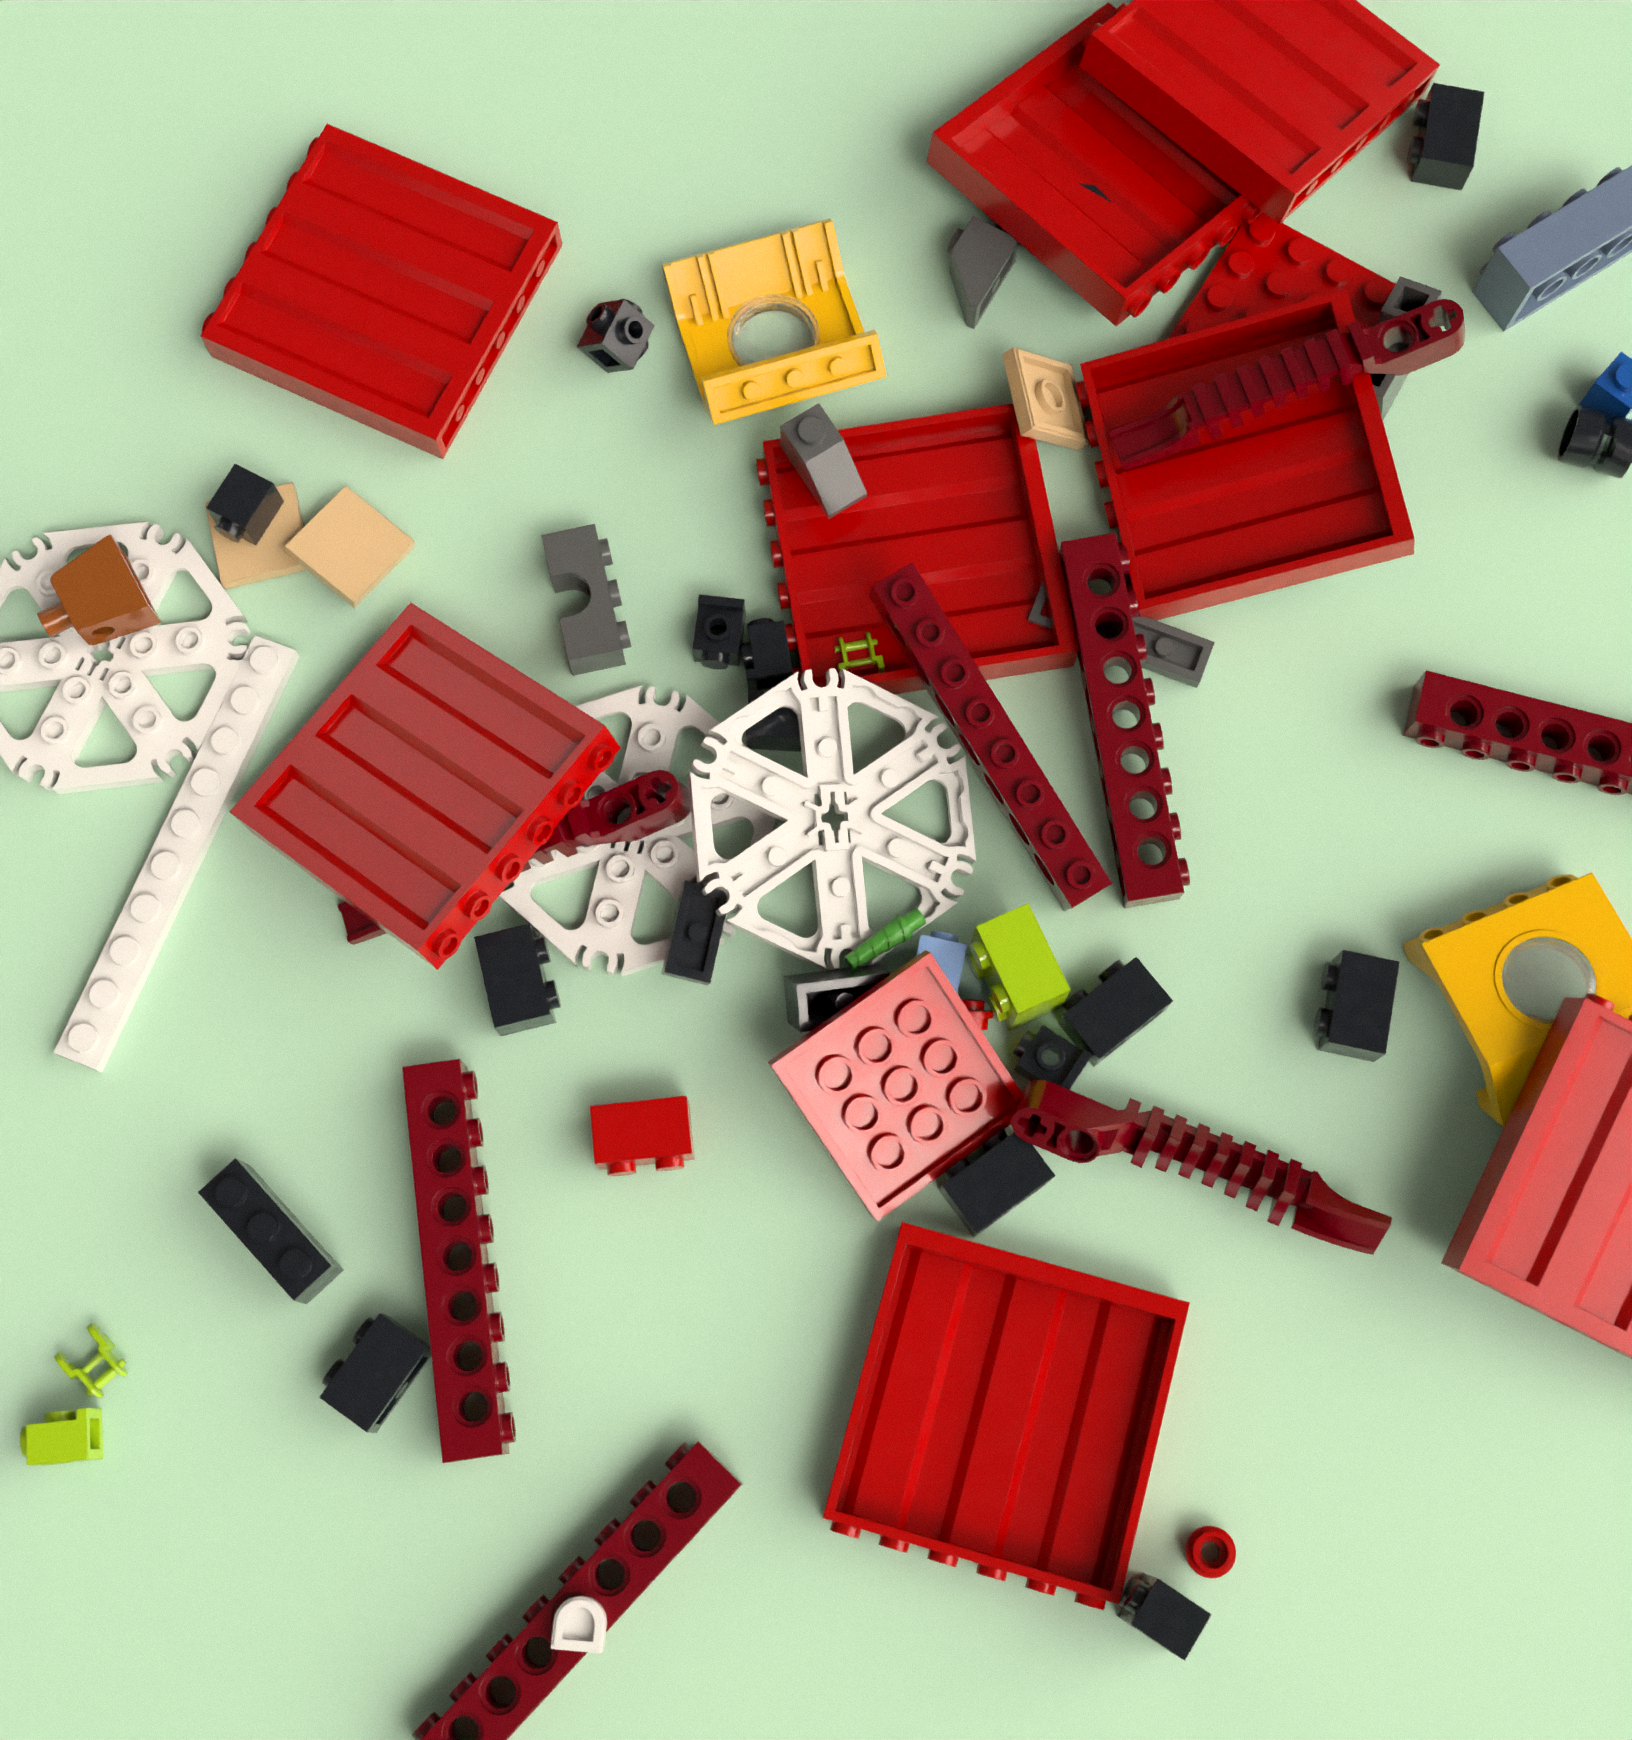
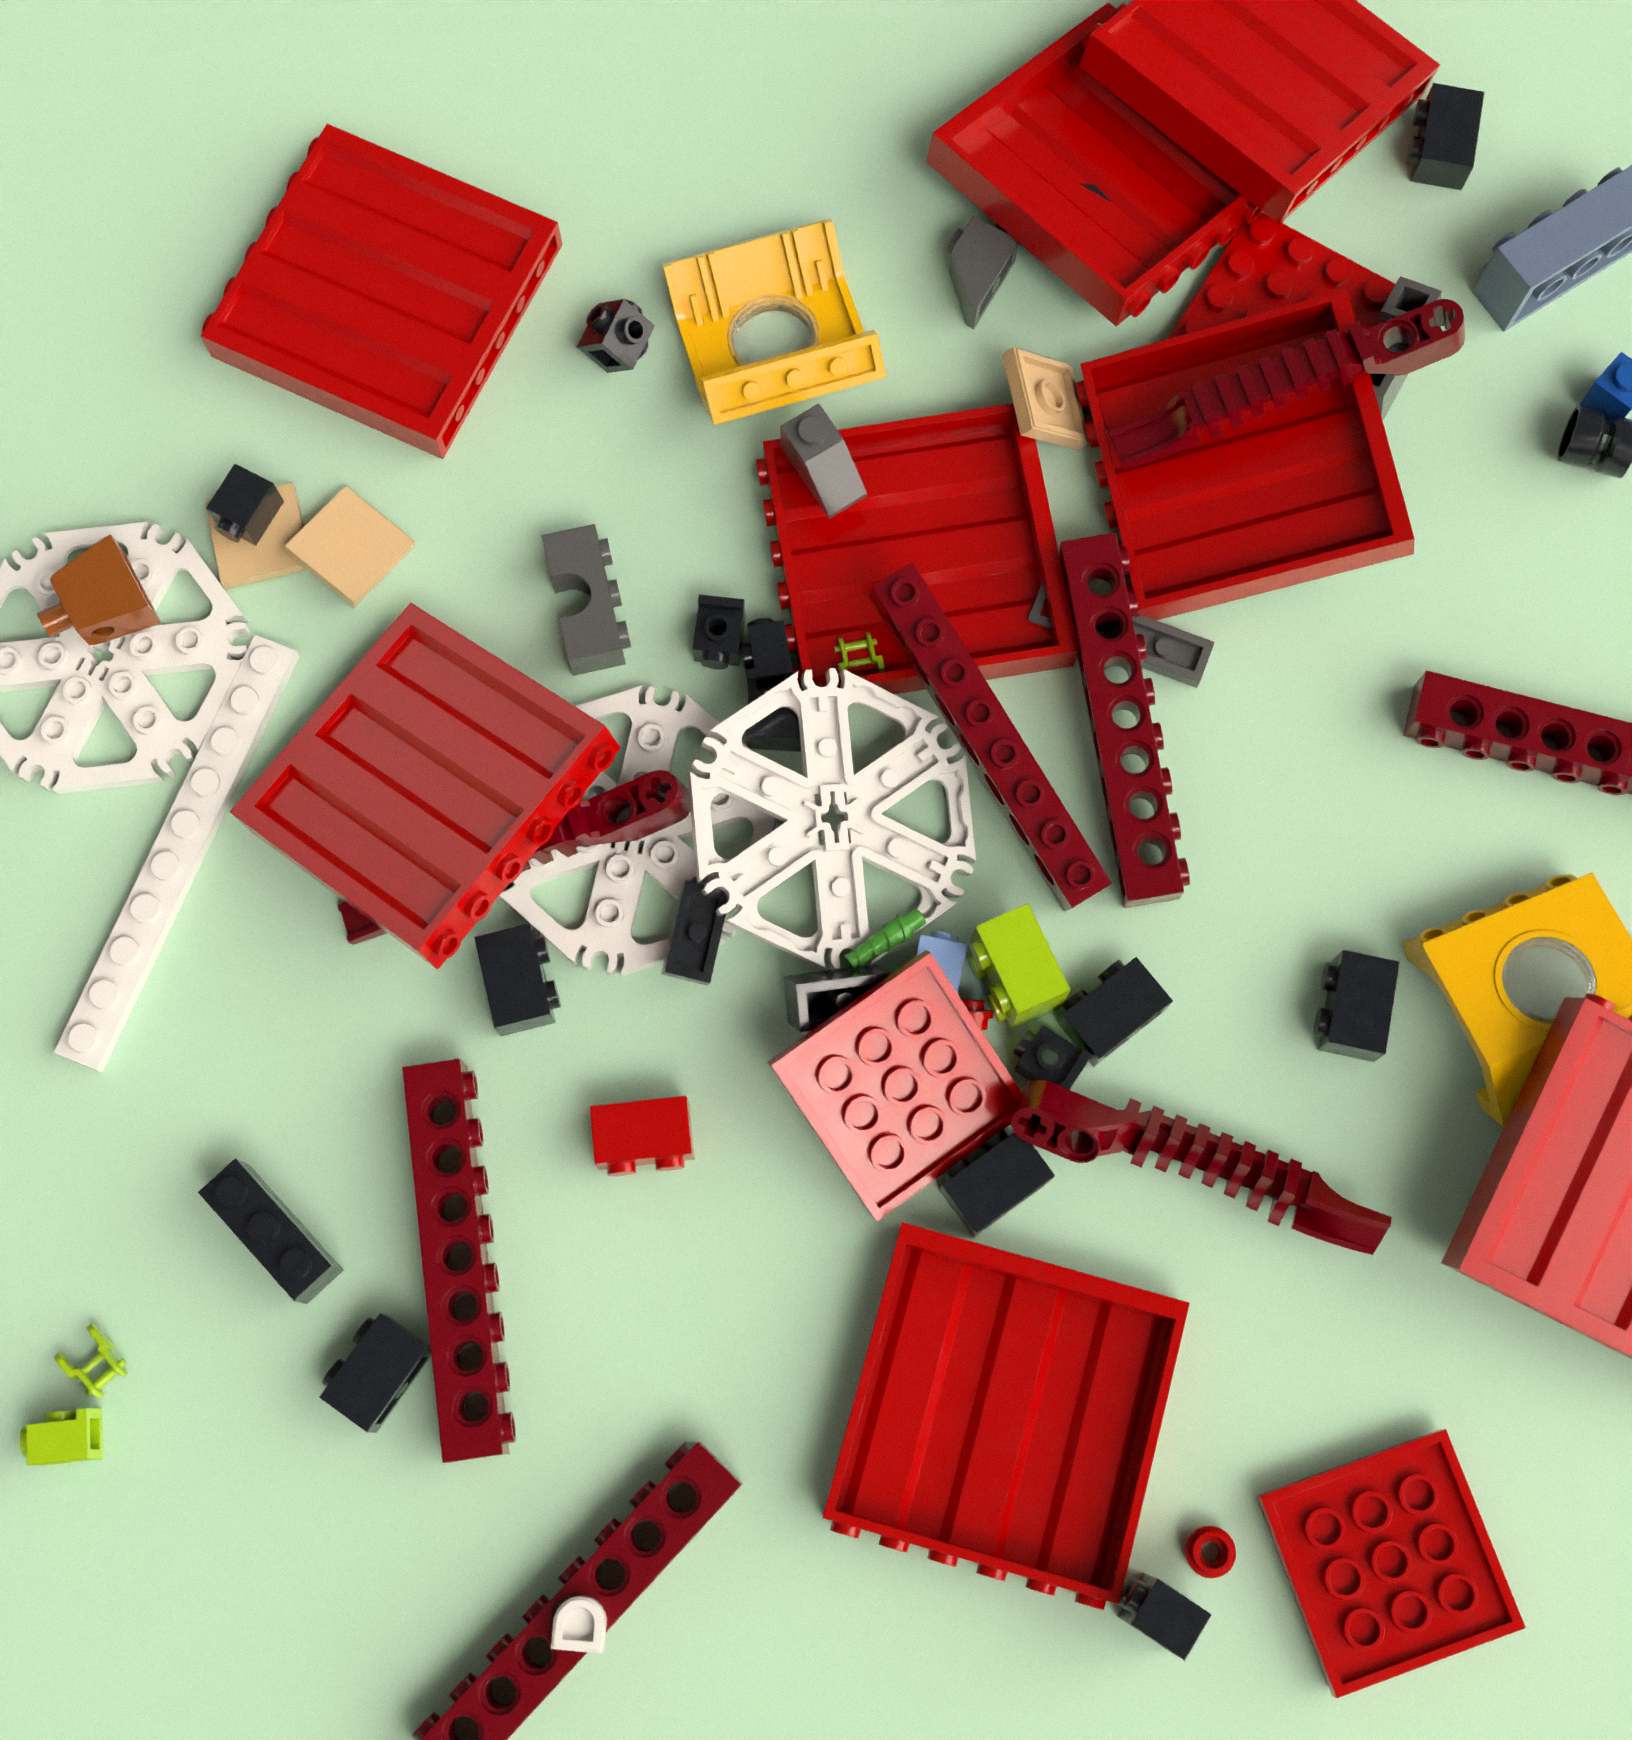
none -> red plate [1257,1429,1526,1698]

